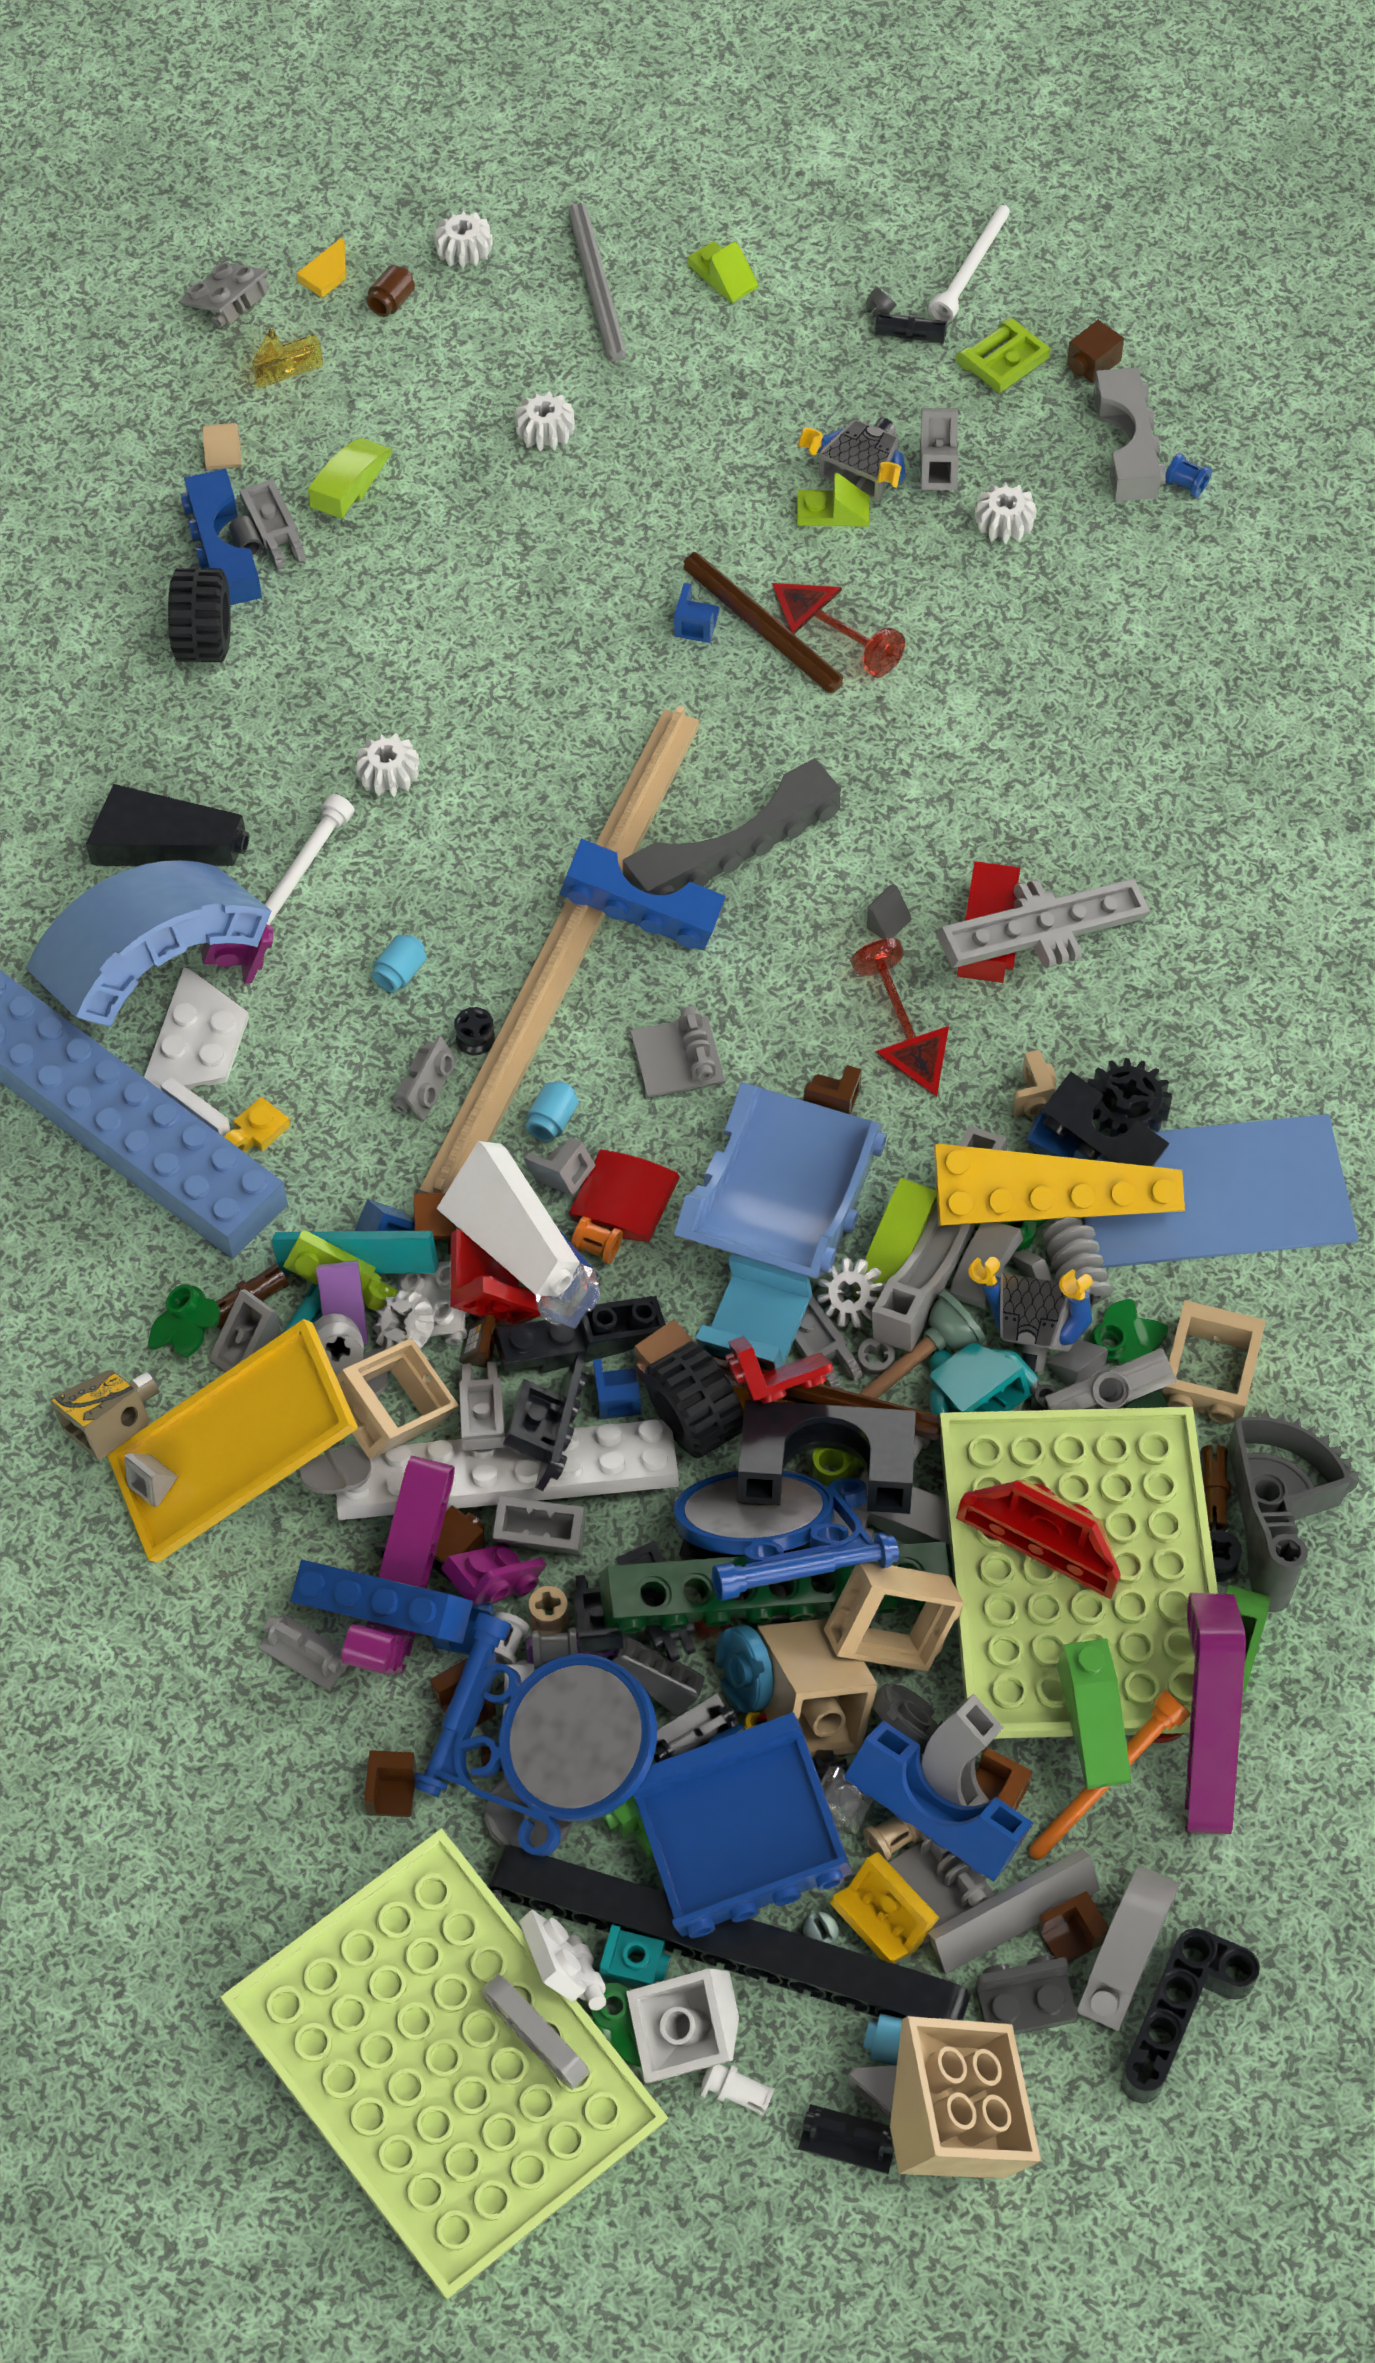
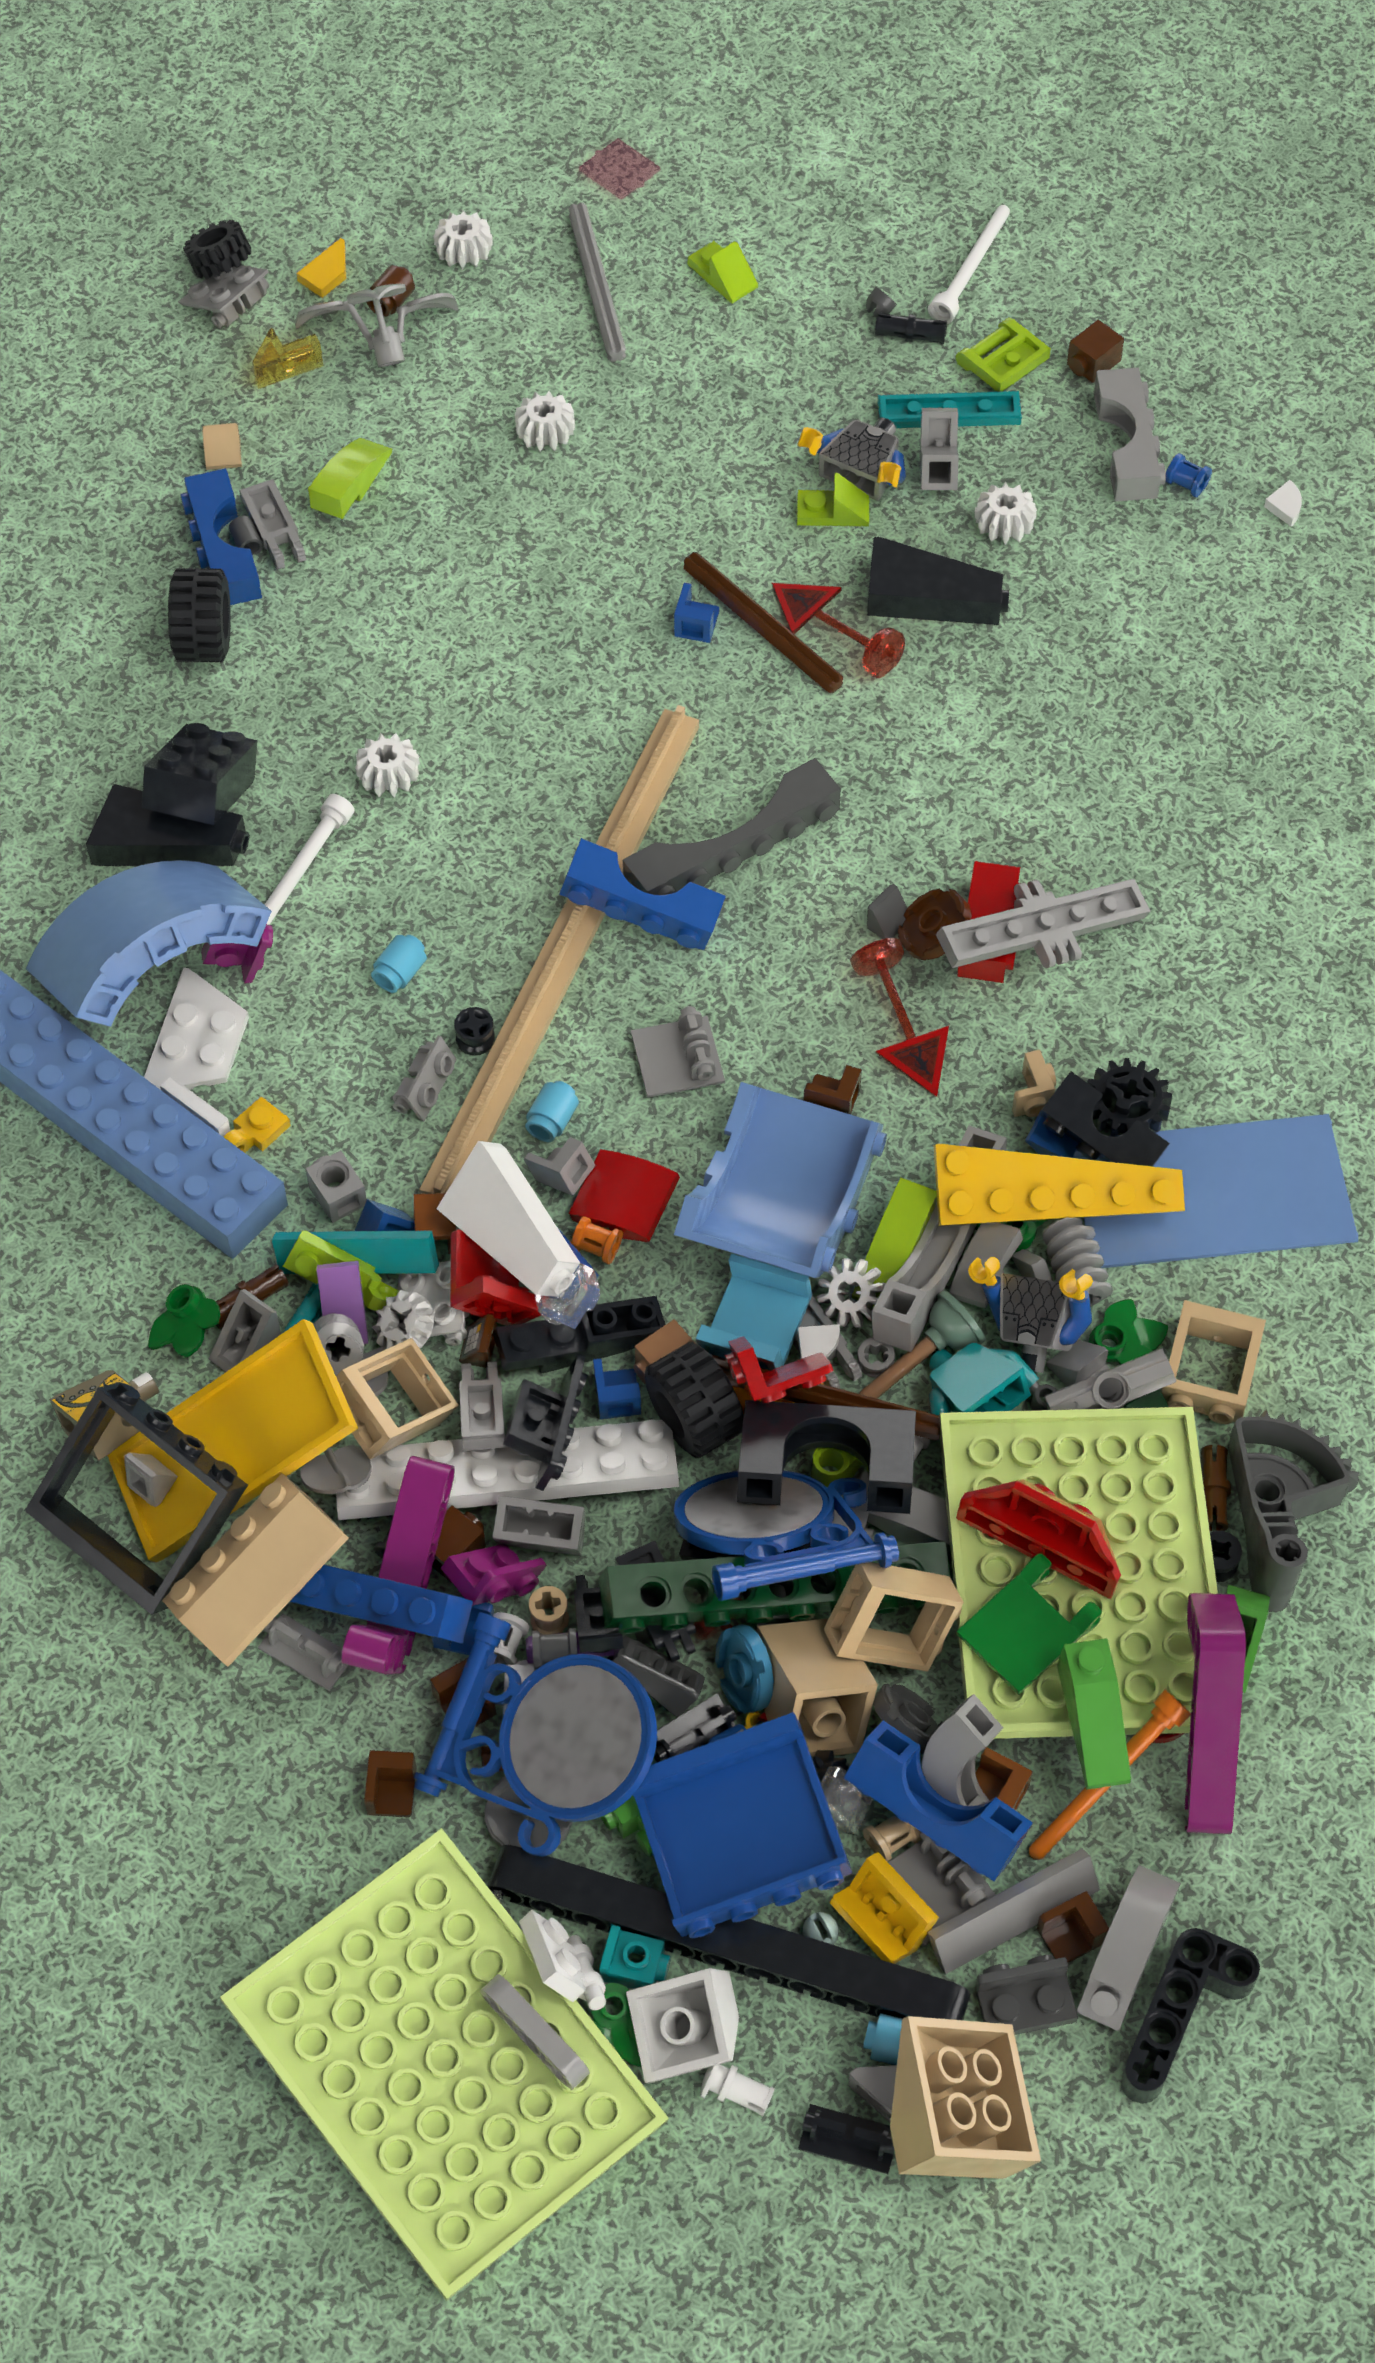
none -> black window [24,1382,248,1615]
none -> black brick [142,723,258,825]
none -> tan slope [162,1473,349,1667]
none -> black tyre [183,220,252,279]
none -> light grey plant [295,284,458,367]
none -> light grey brick [305,1150,367,1223]
none -> clear pink piece [579,138,660,200]
none -> white tile [798,1324,840,1359]
none -> black slope [867,537,1009,625]
none -> teal tile [877,391,1022,428]
none -> reddish brown tile [898,888,972,961]
none -> green flag [956,1553,1102,1695]
none -> white tile [1264,480,1302,527]

